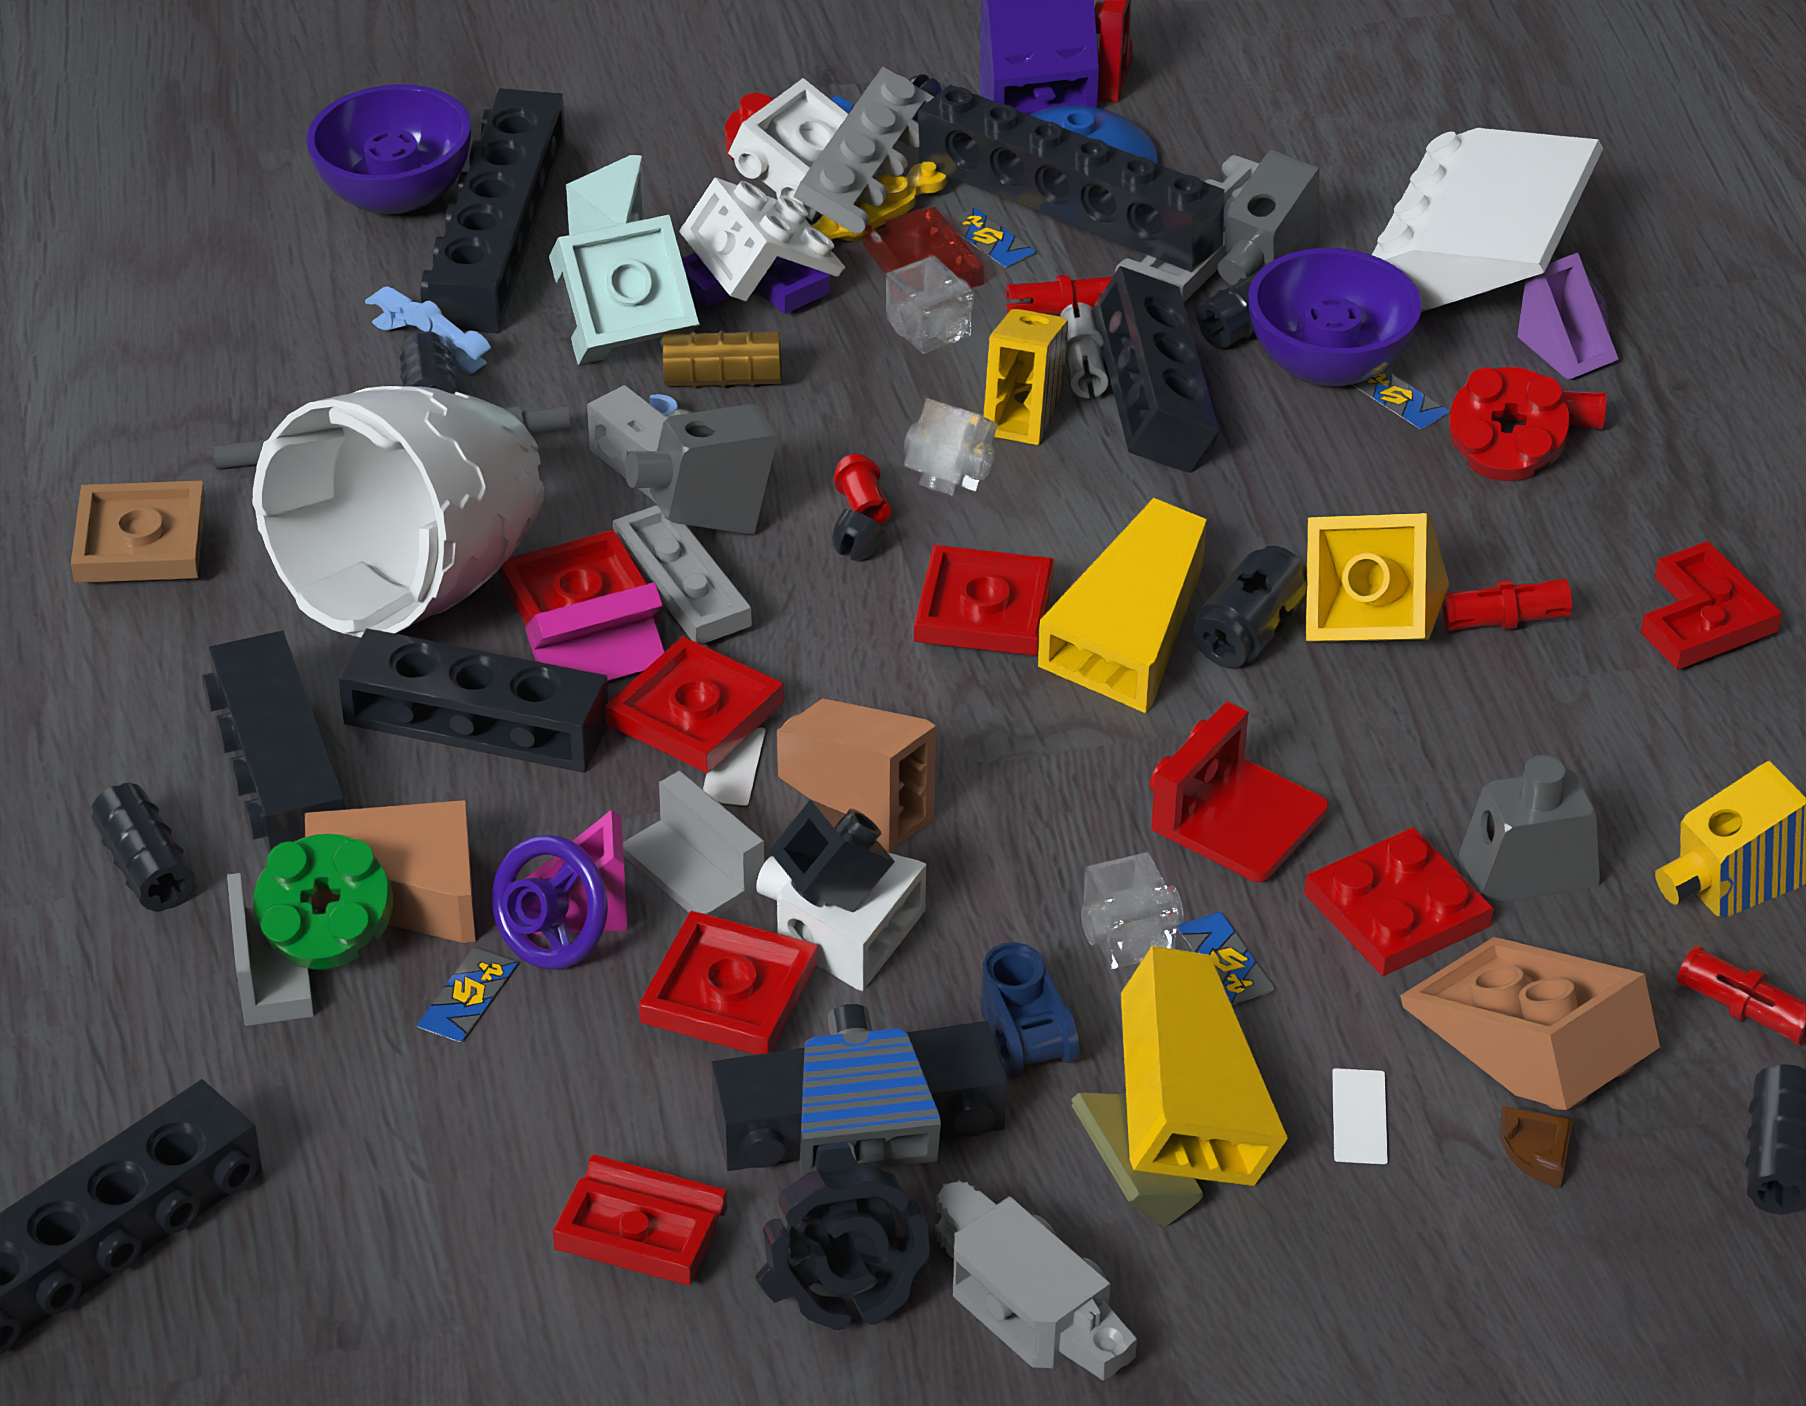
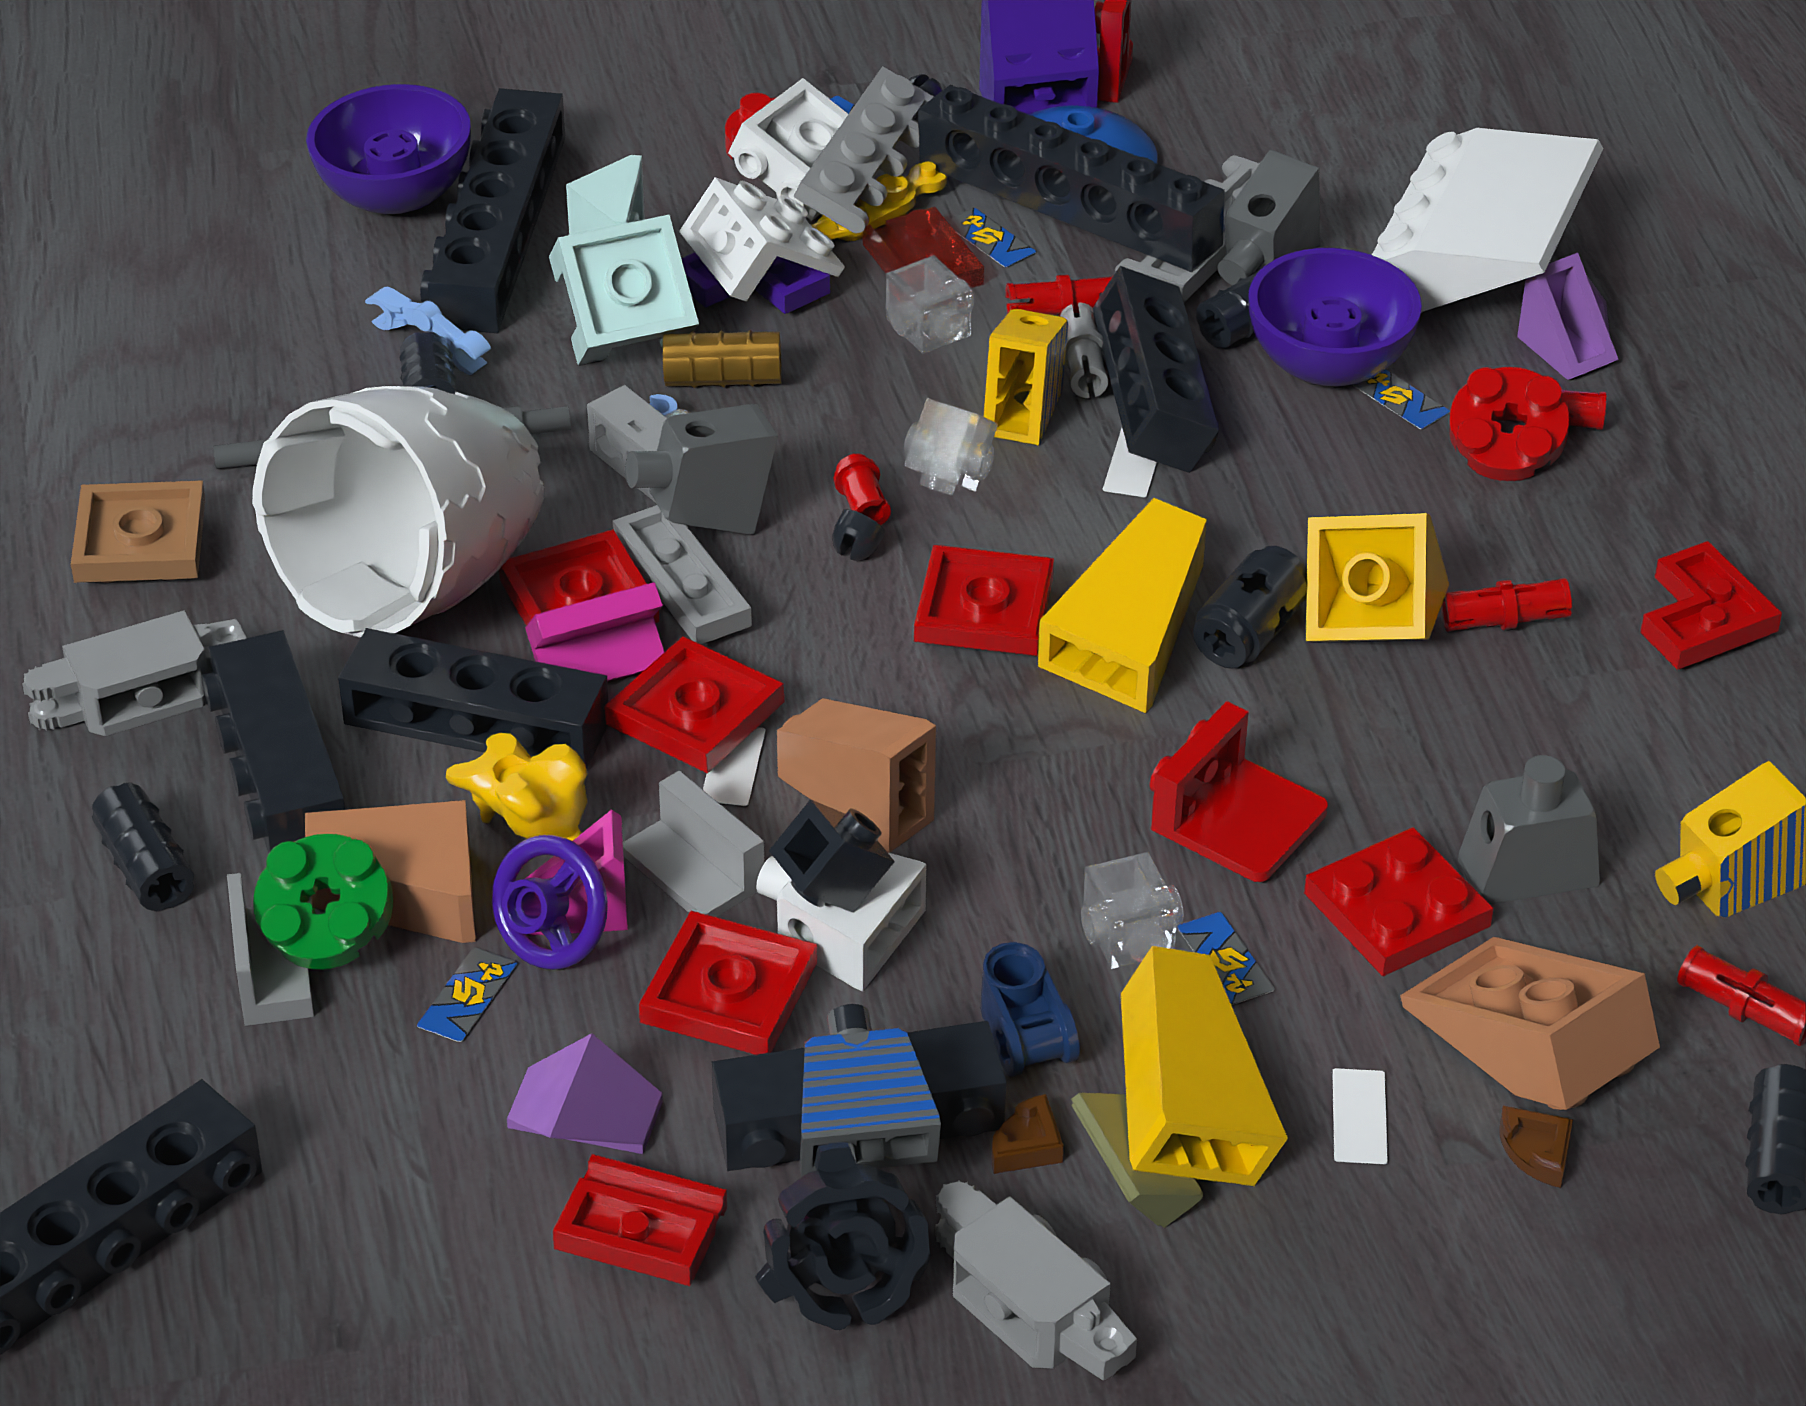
none -> light grey hinge [22,610,246,736]
none -> yellow animal [446,733,588,841]
none -> medium lavender slope [507,1033,663,1154]
none -> reddish brown tile [992,1094,1063,1174]
none -> white sticker [1103,428,1157,497]

